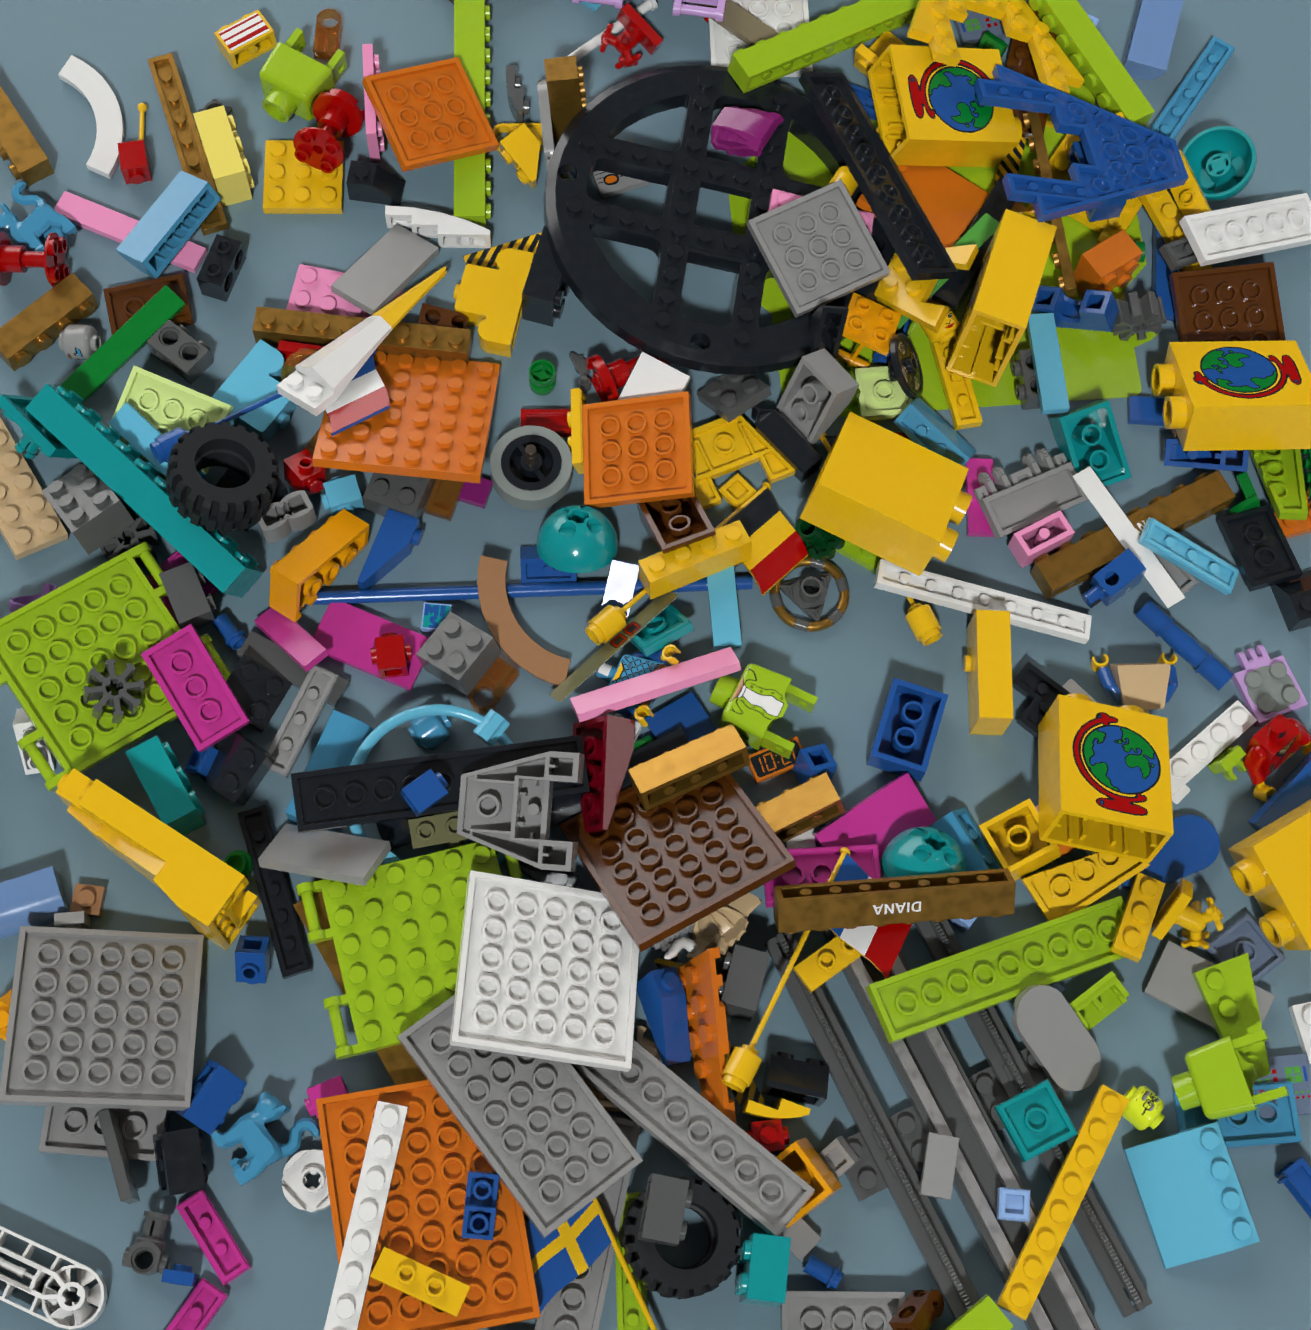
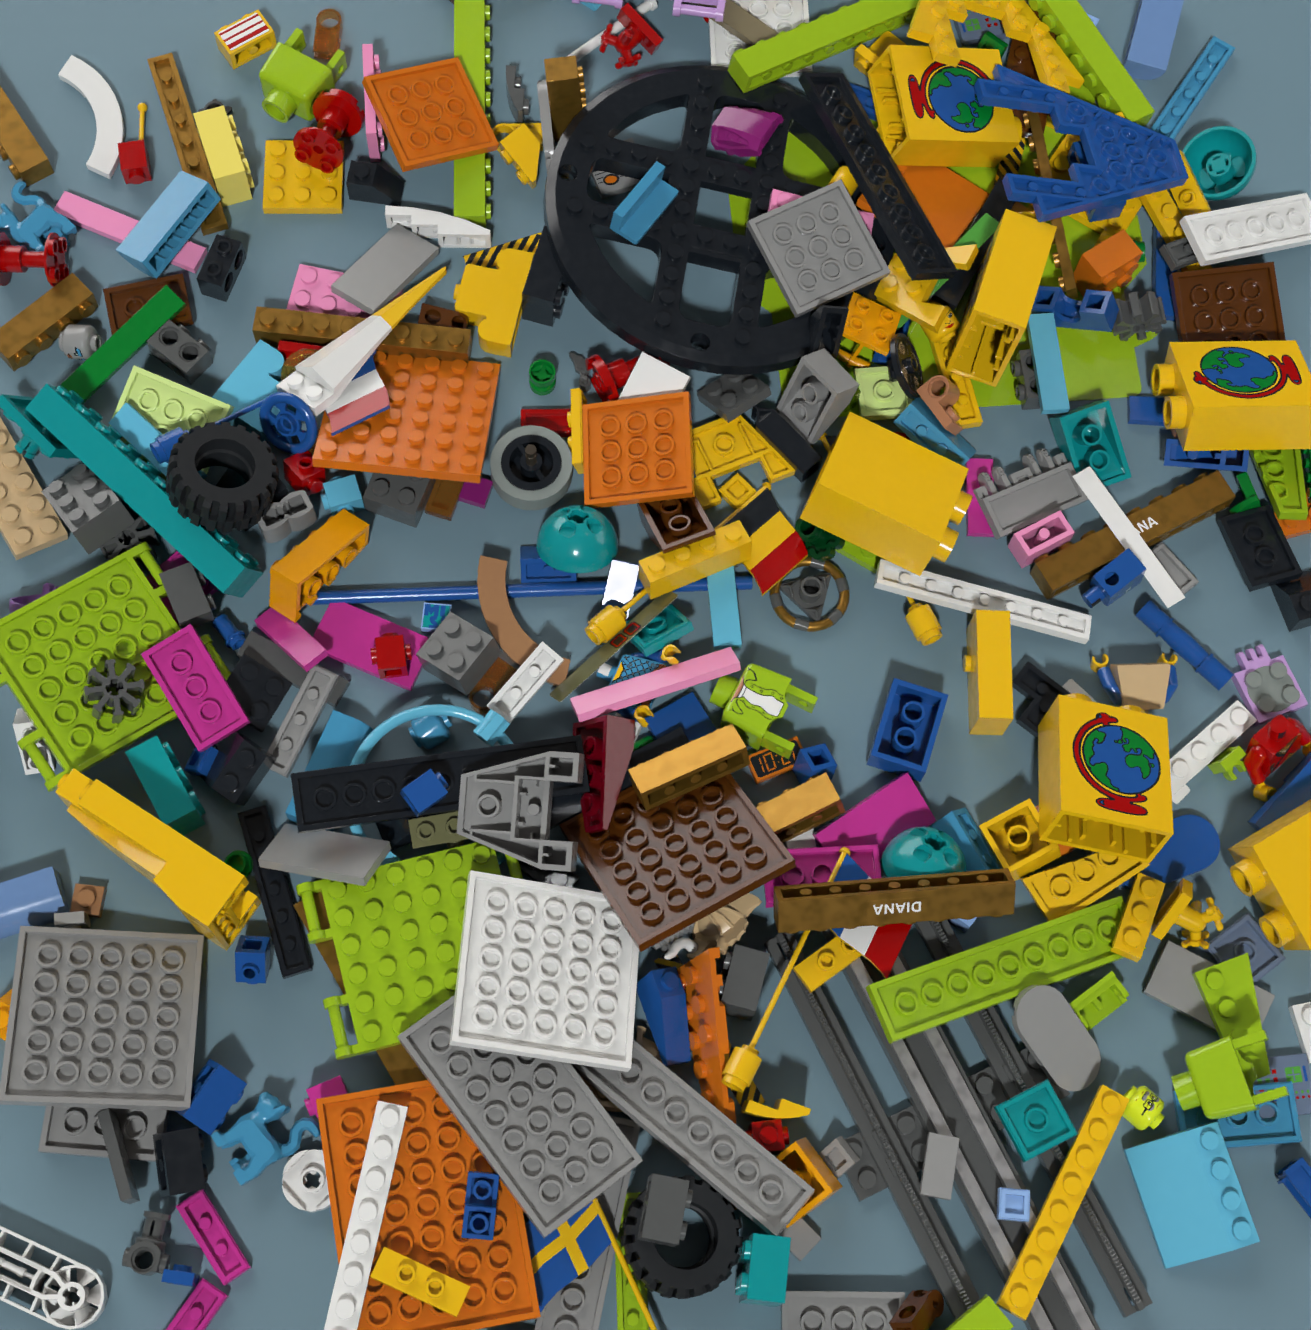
blue slope [357,509,423,589] -> none
black slope [761,1052,830,1107] -> none
blue pin [803,1254,844,1290] -> none
medium azure tile [1138,518,1239,595] -> none
none -> blue plate [259,392,318,454]
none -> white plate [486,641,565,723]
none -> dark azure panel [610,161,679,244]
none -> nougat plate [916,375,963,436]

